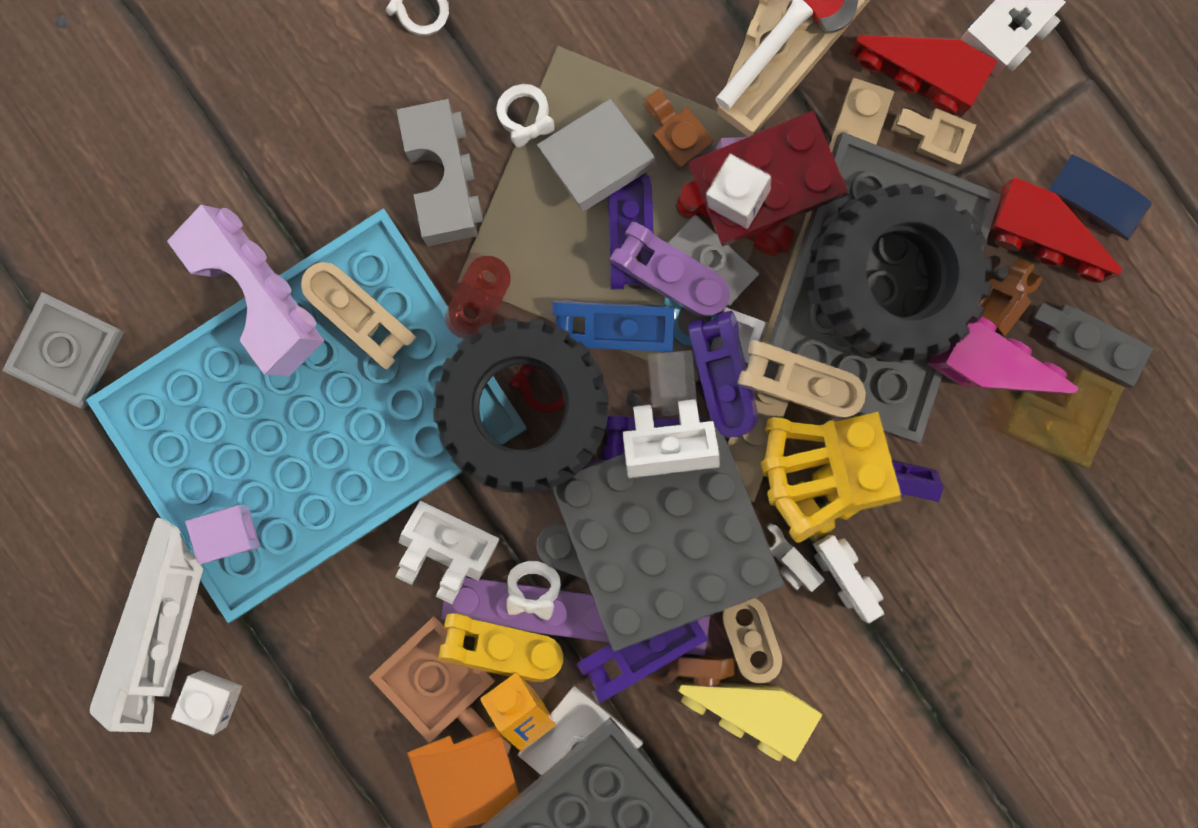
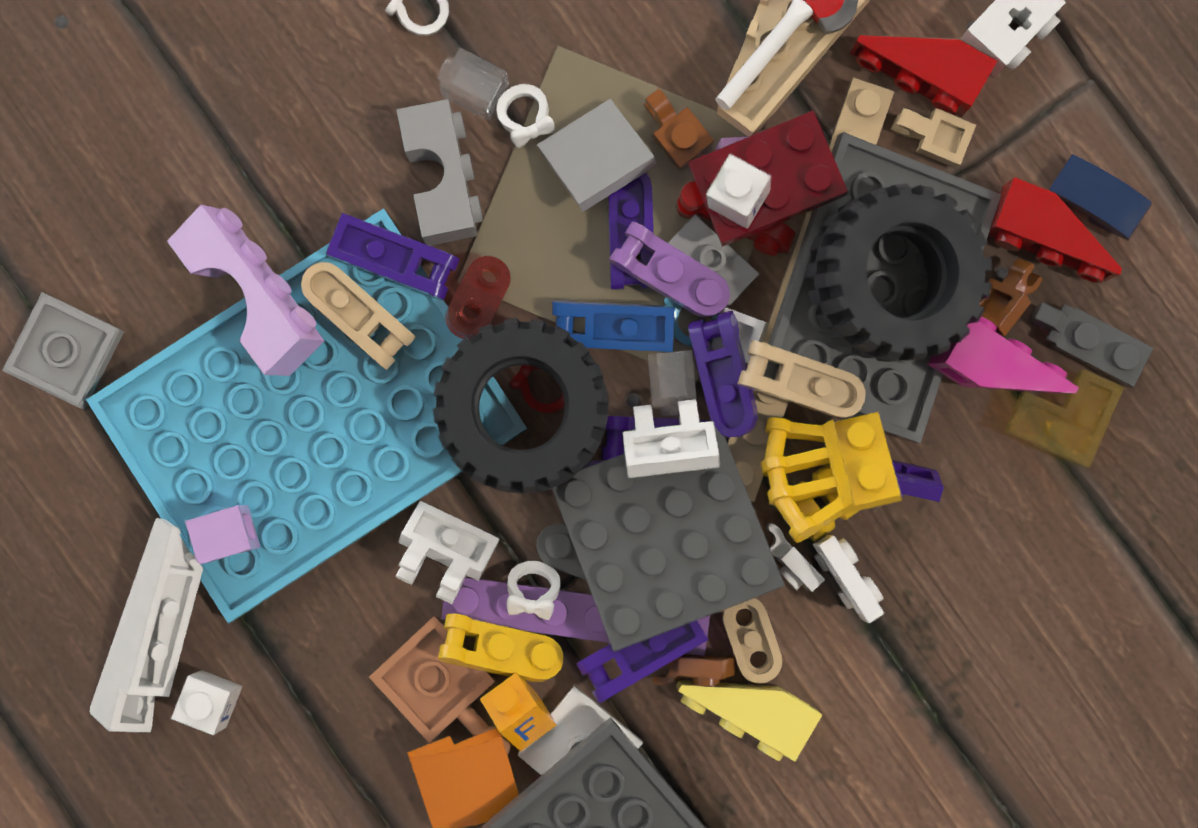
none -> dark purple plate [326,213,460,300]
none -> clear brick [437,47,509,121]

